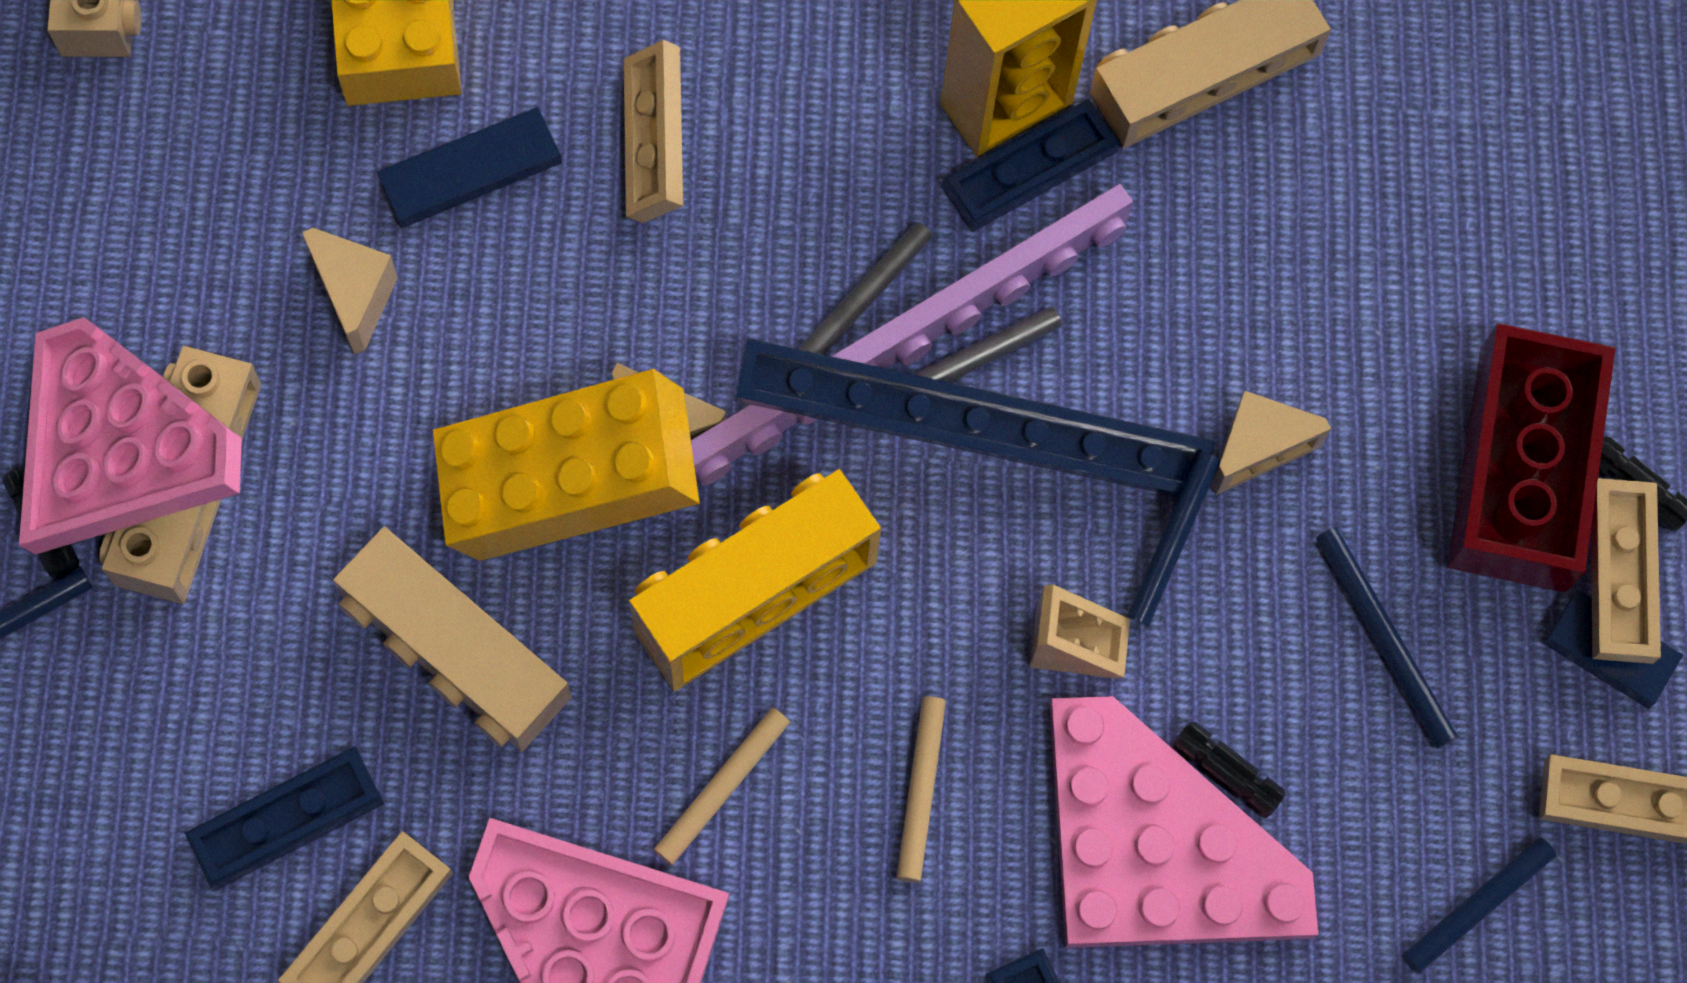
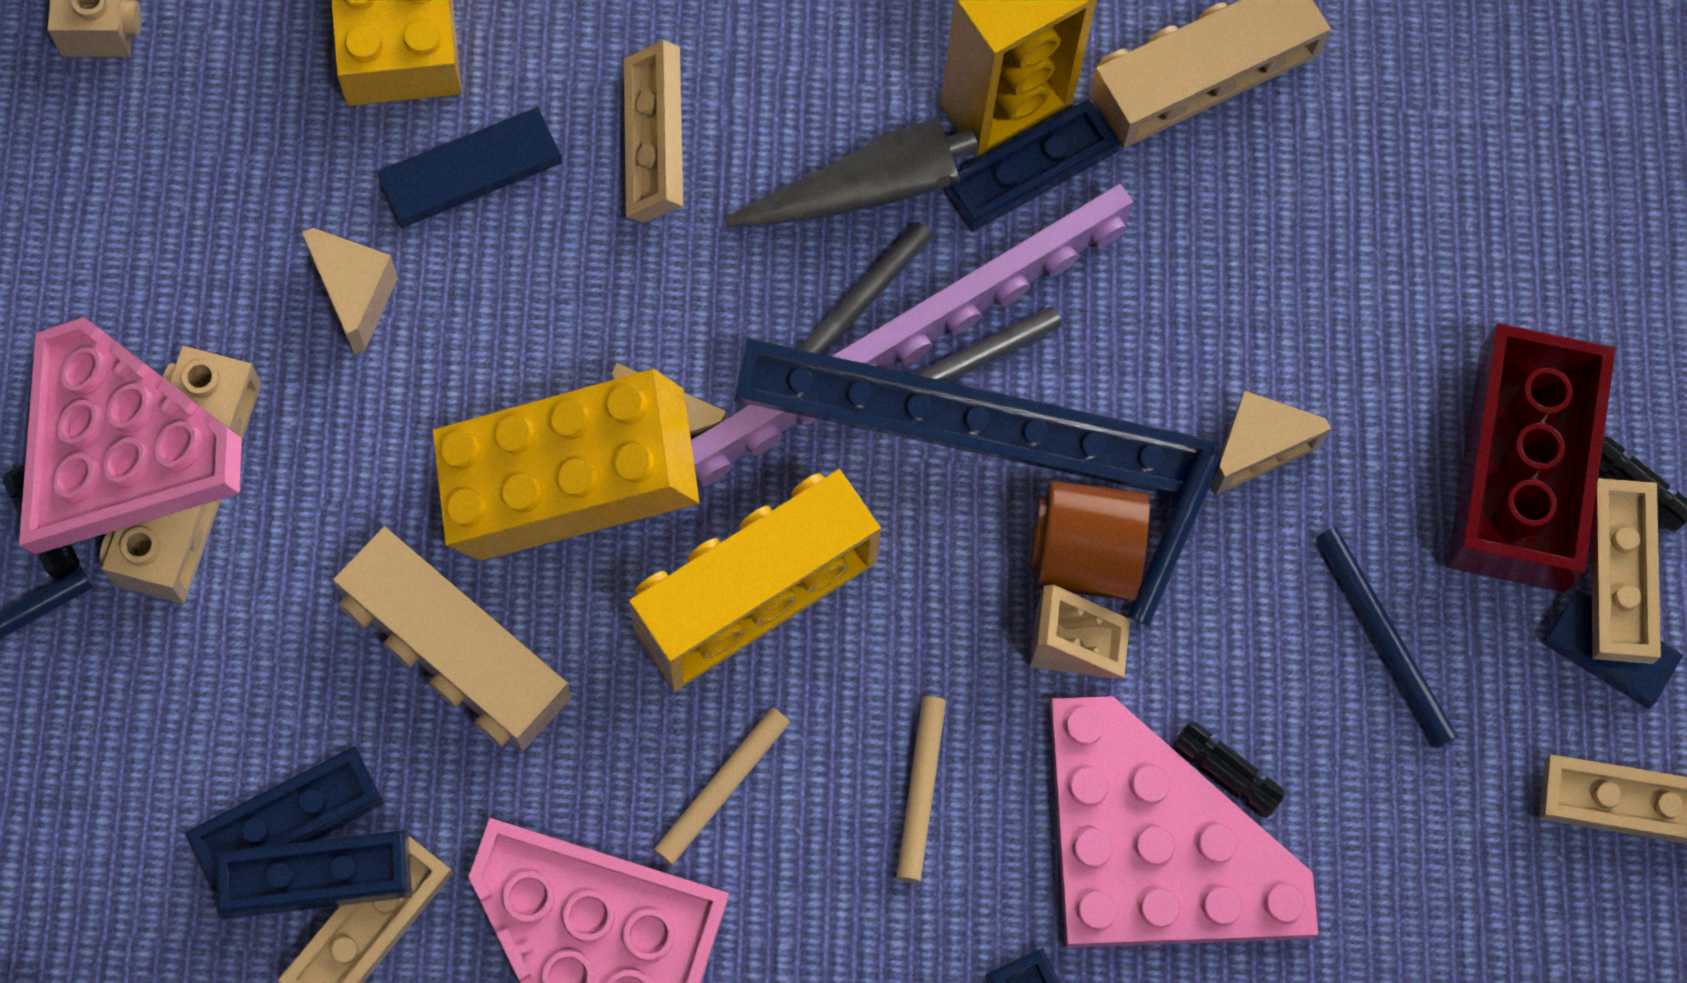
dark blue bar [1402,837,1556,974] -> none
none -> dark blue tile [215,830,412,920]
none -> flat silver piece [726,117,980,228]
none -> dark orange piece [1030,481,1150,601]

